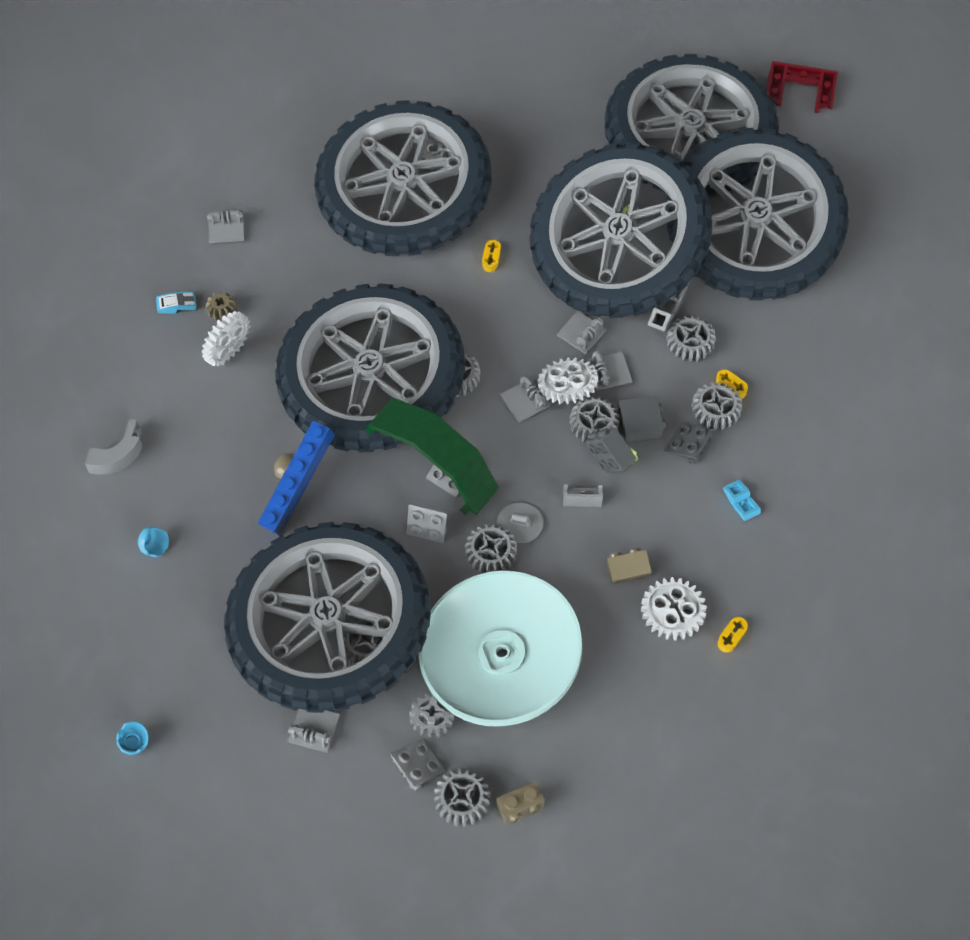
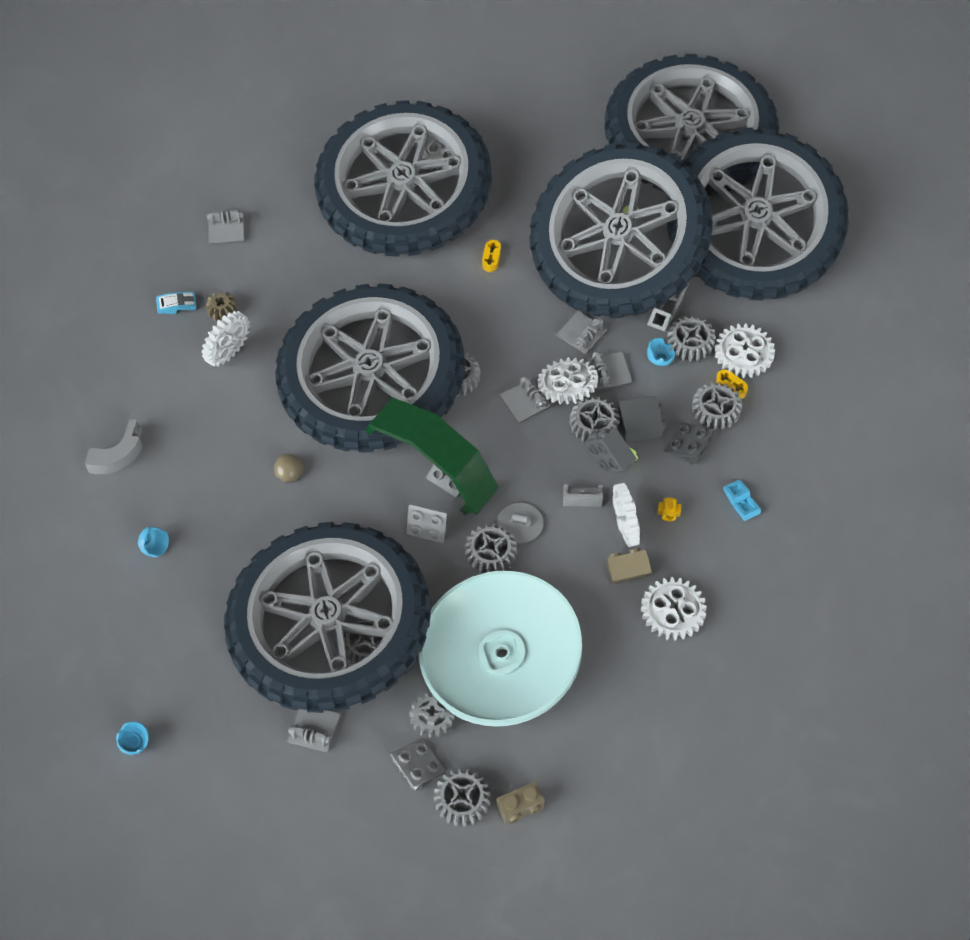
blue brick [258,421,335,536] -> none
yellow beam [718,617,748,652] -> none
dark red wedge [766,61,838,113] -> none
none -> white gear [613,483,640,547]
none -> medium azure hair [647,338,675,366]
none -> yellow gear [657,497,682,521]
none -> white gear [714,323,775,378]

